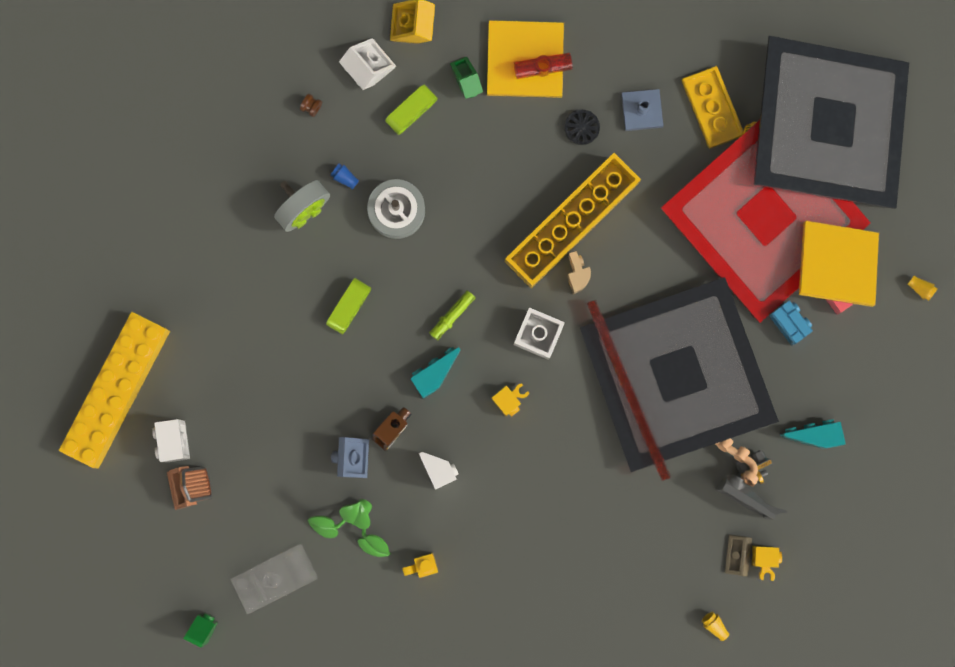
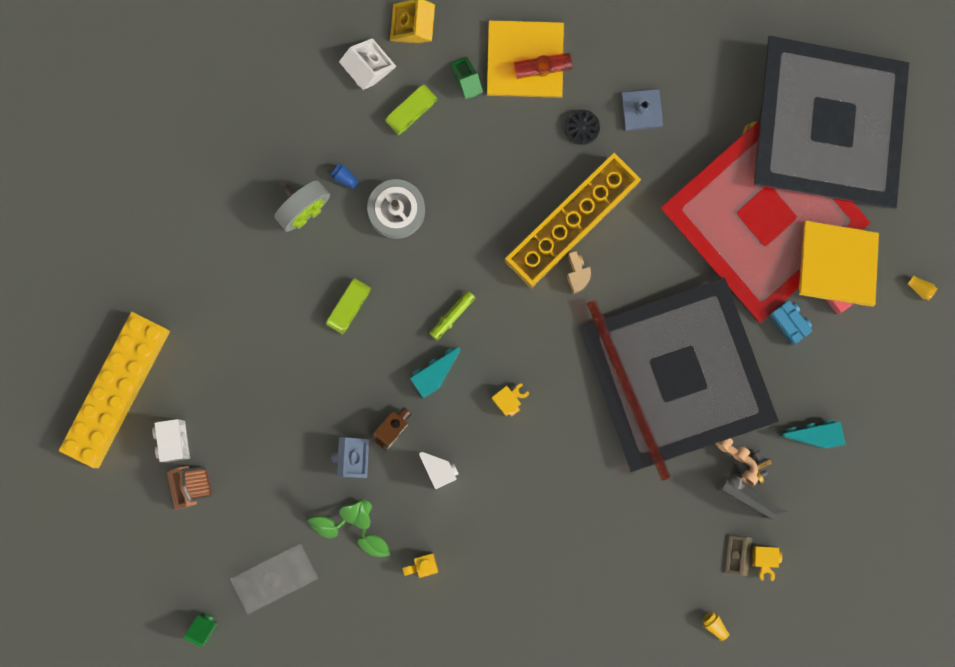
reddish brown wheel [300,94,323,117] -> none
white brick [514,308,565,360] -> none
yellow tile [681,66,743,149] -> none

